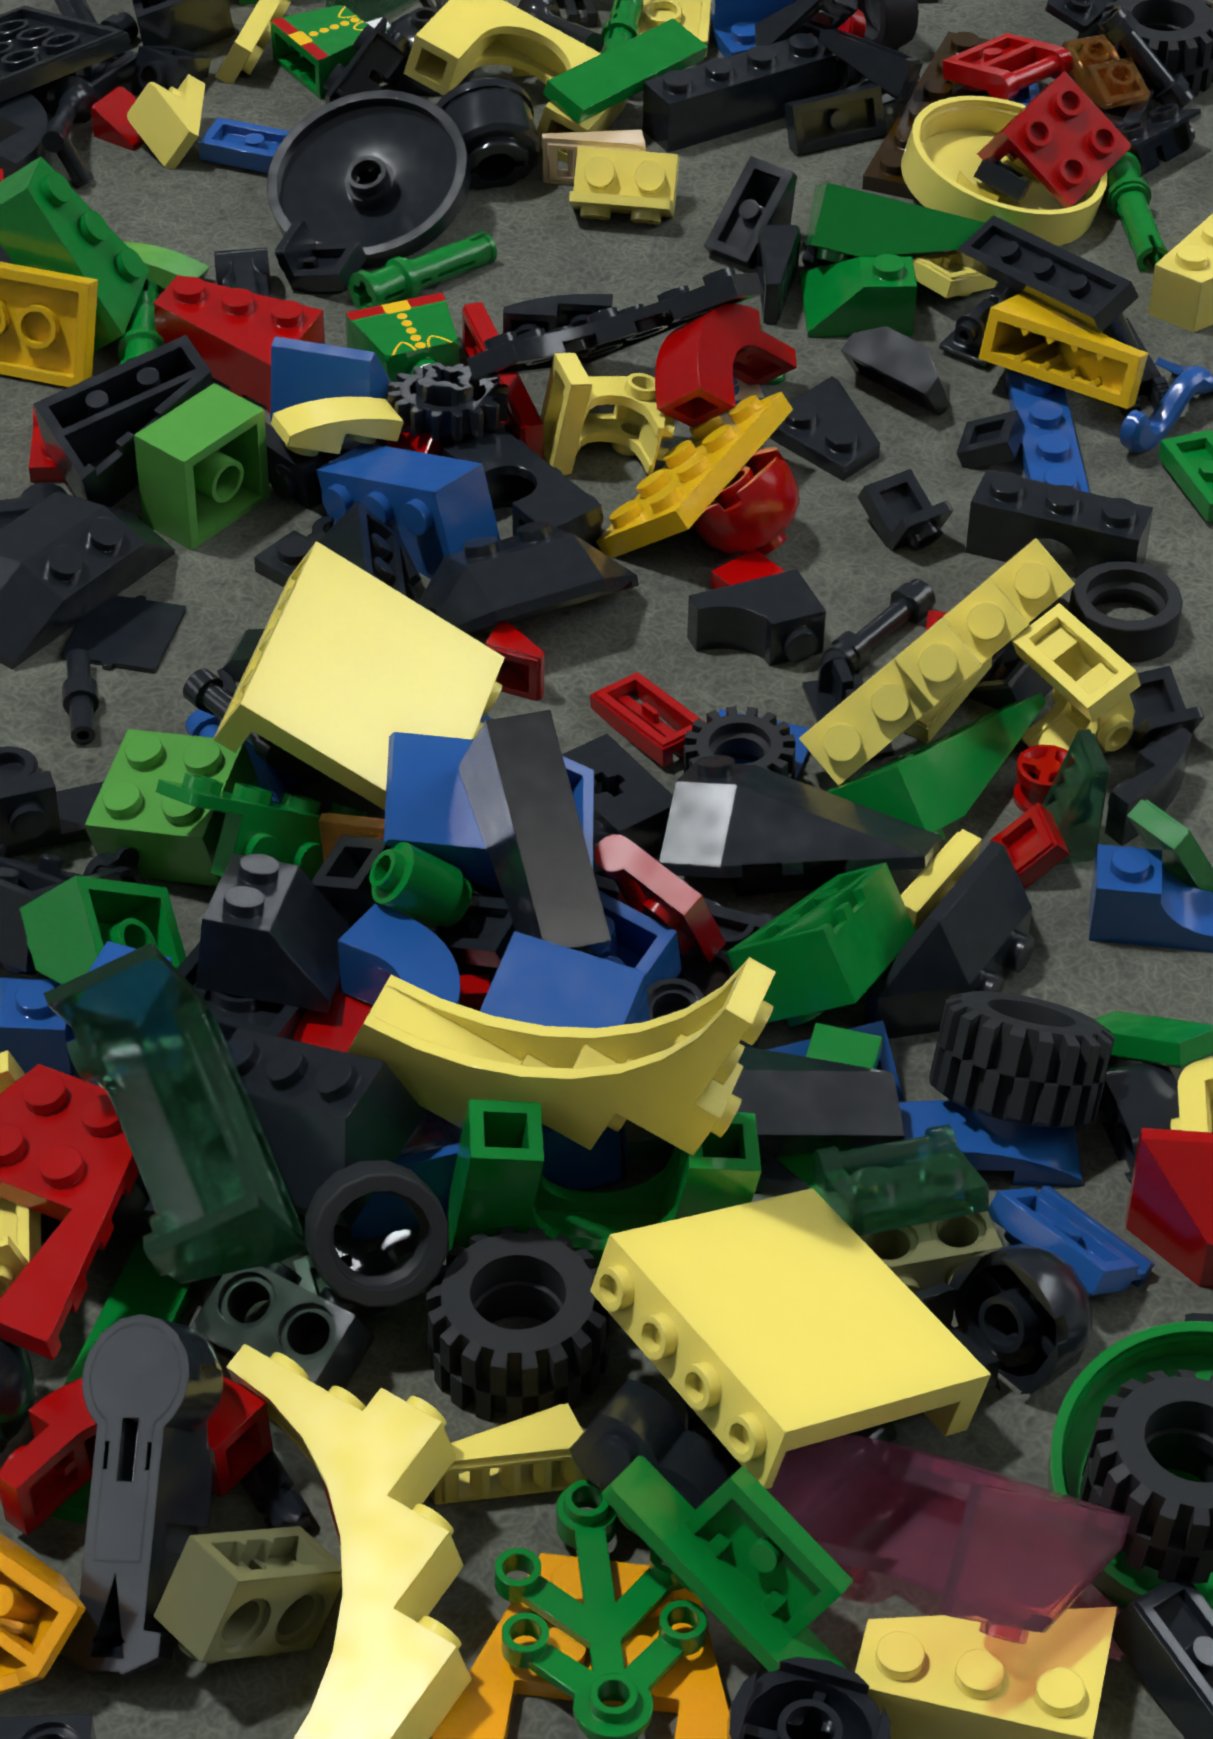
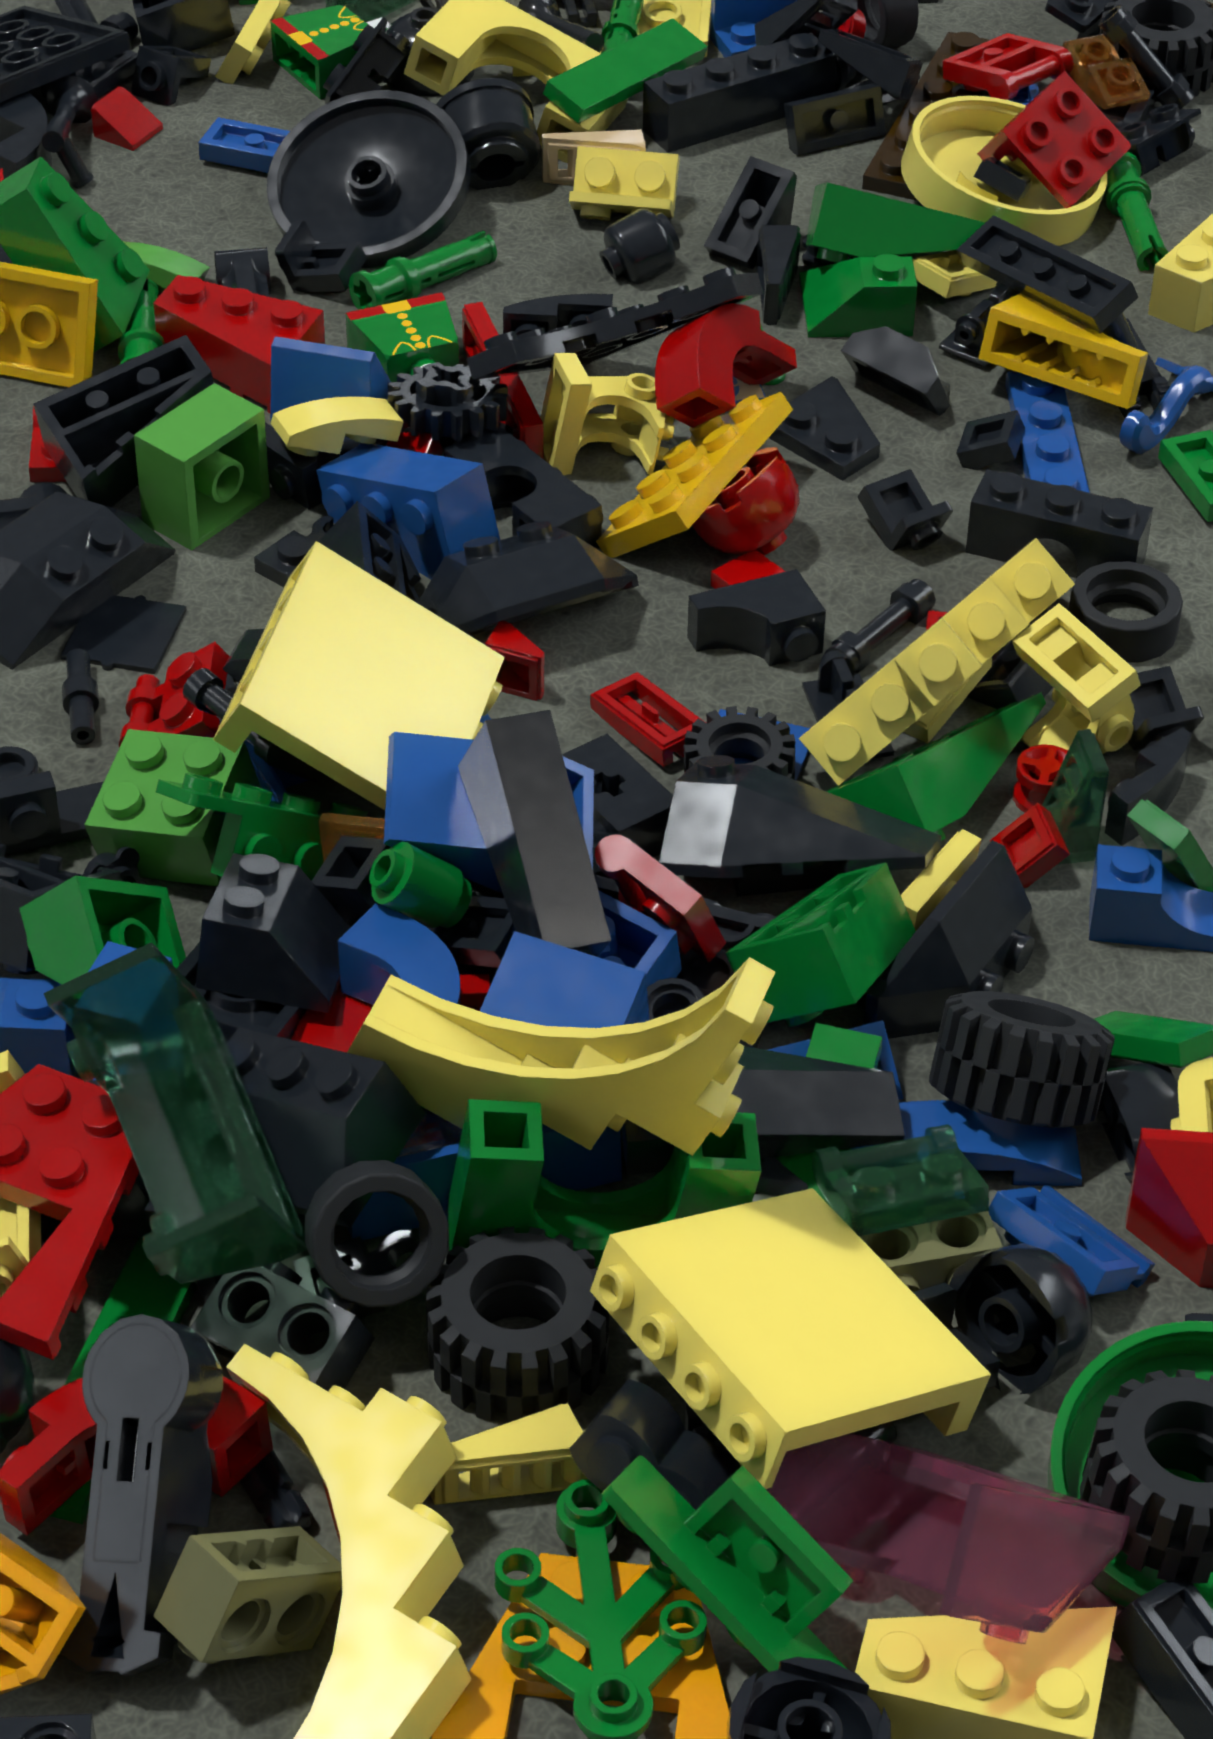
light yellow slope [127,74,205,169] -> none
none -> red plate [119,641,229,748]
none -> black head [600,209,680,284]

